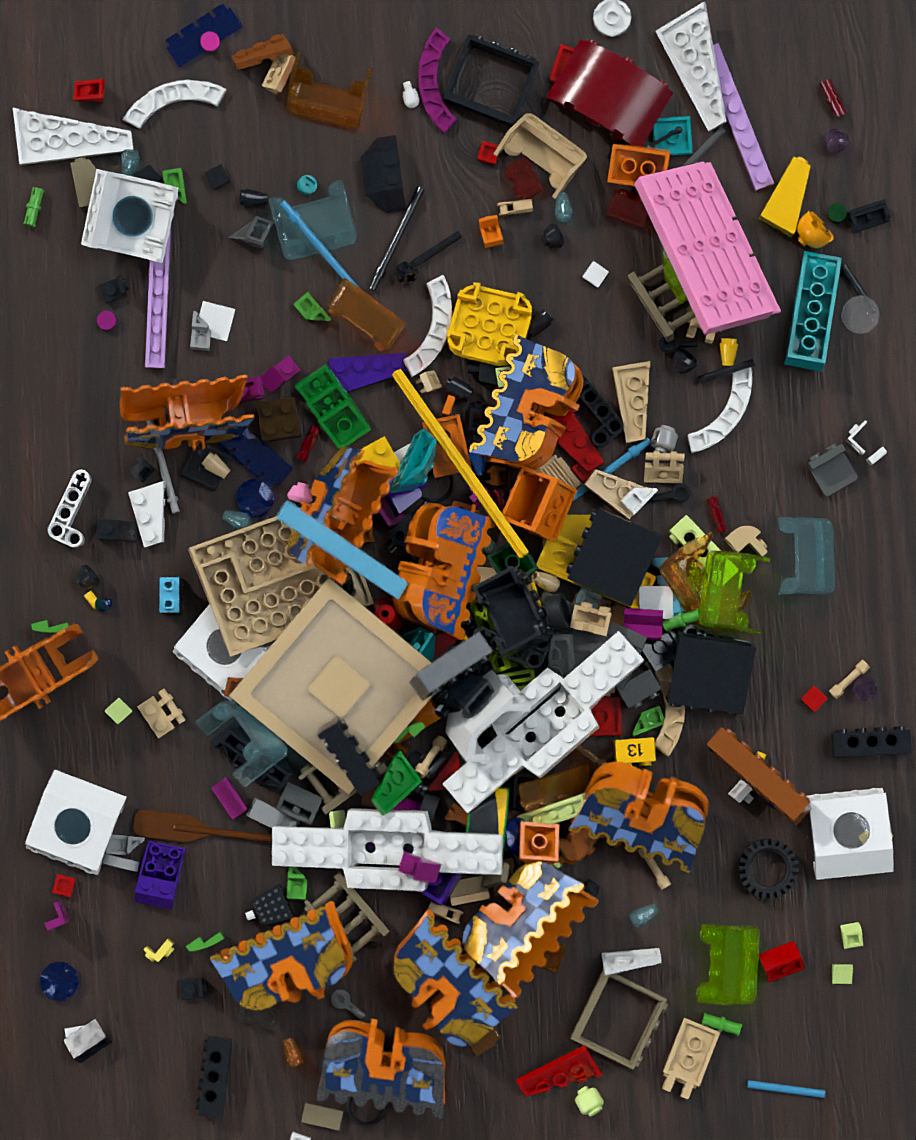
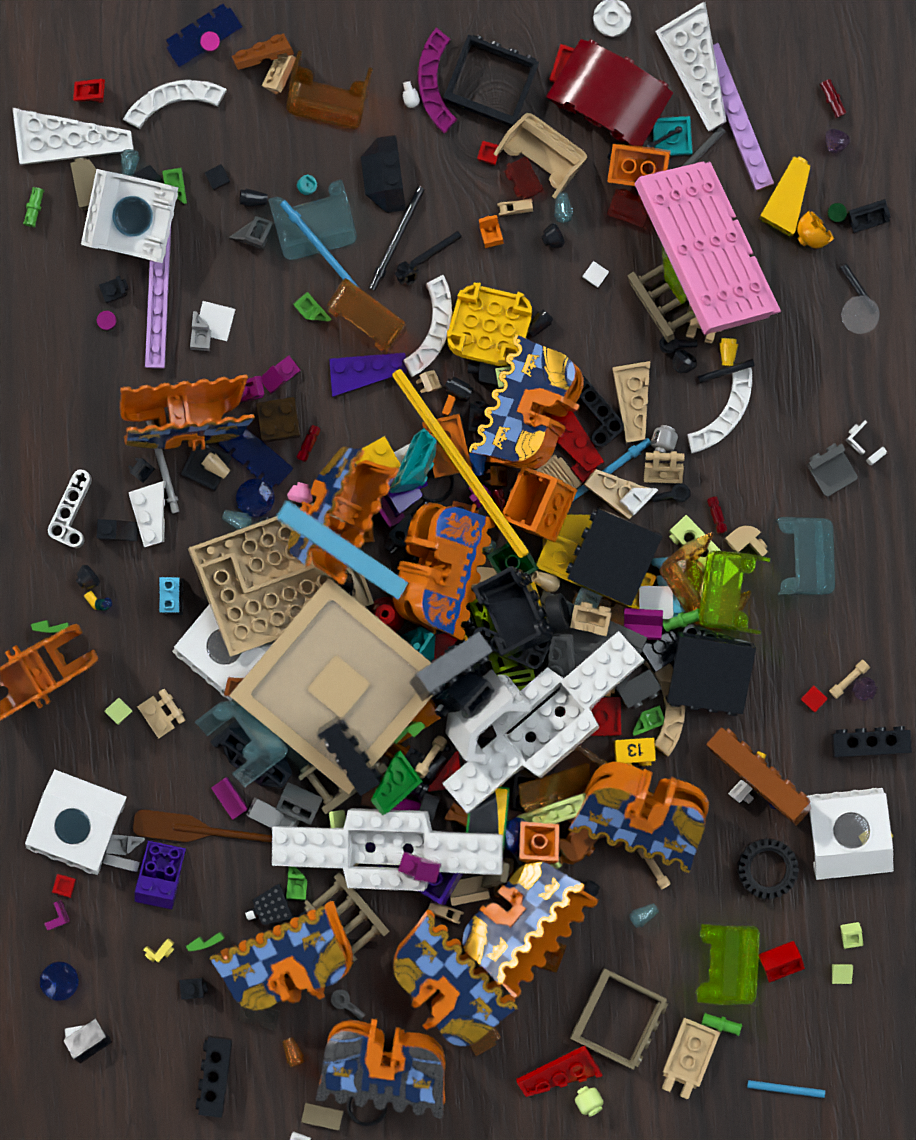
green slope [295,363,371,450] -> none
white wing [602,948,661,975] -> none
teal slope [784,251,842,371] -> none

